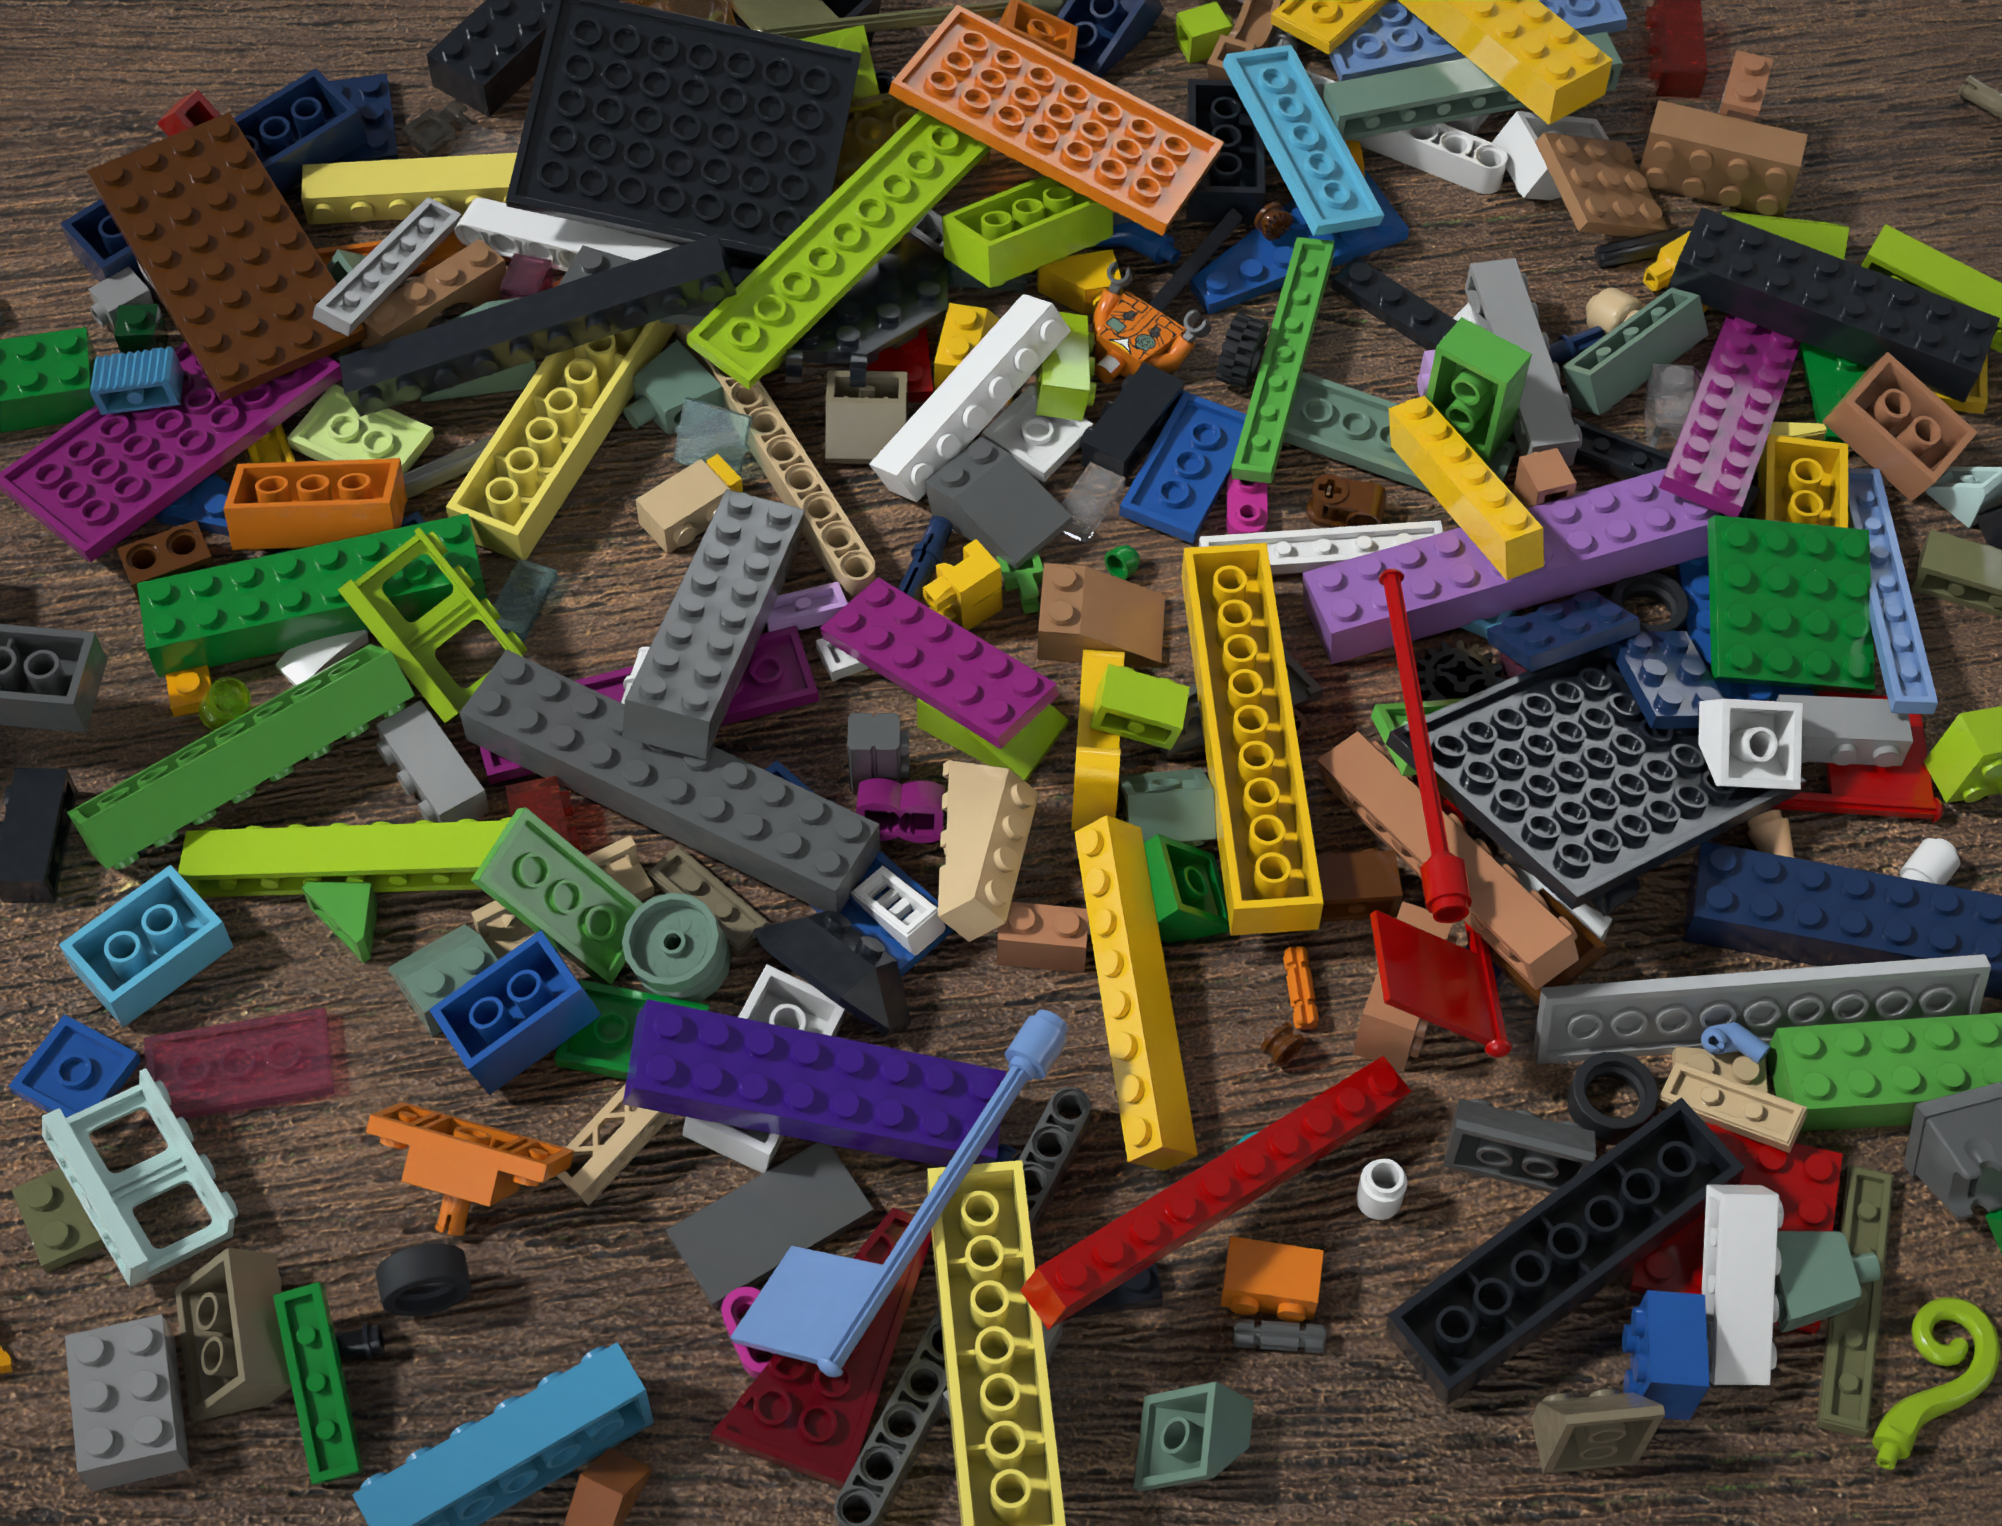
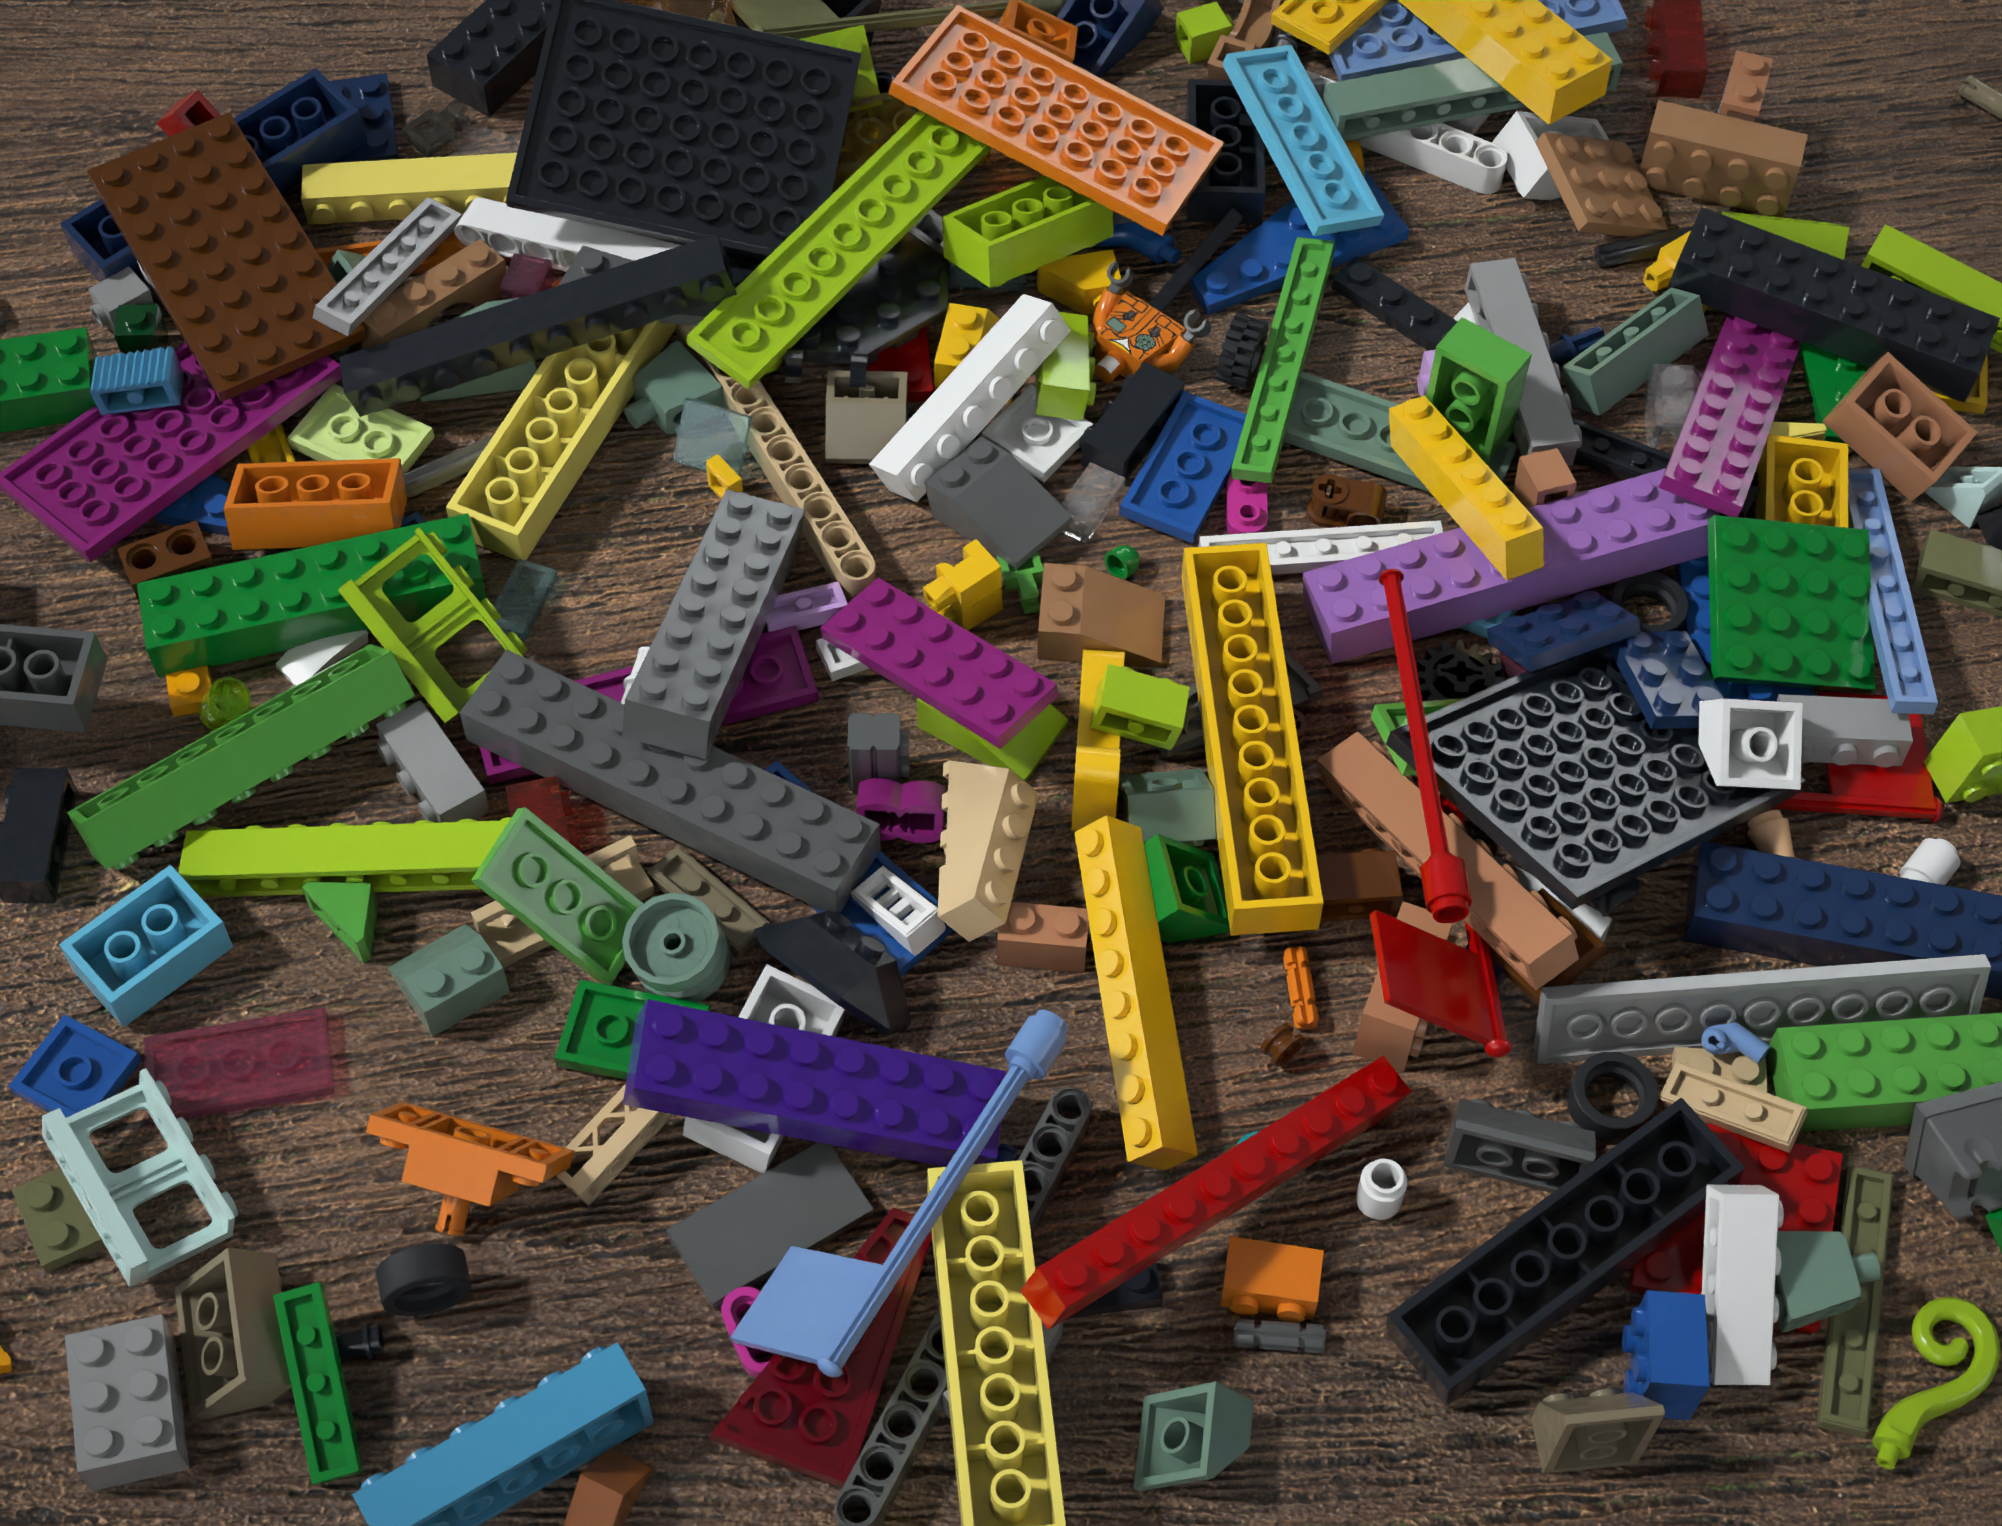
blue brick [429,930,602,1095] -> none
tan brick [635,459,730,554] -> none
dark blue pin [899,516,954,602] -> none
reddish brown bush [1254,202,1293,241] -> none
tan head [1586,288,1643,335] -> none

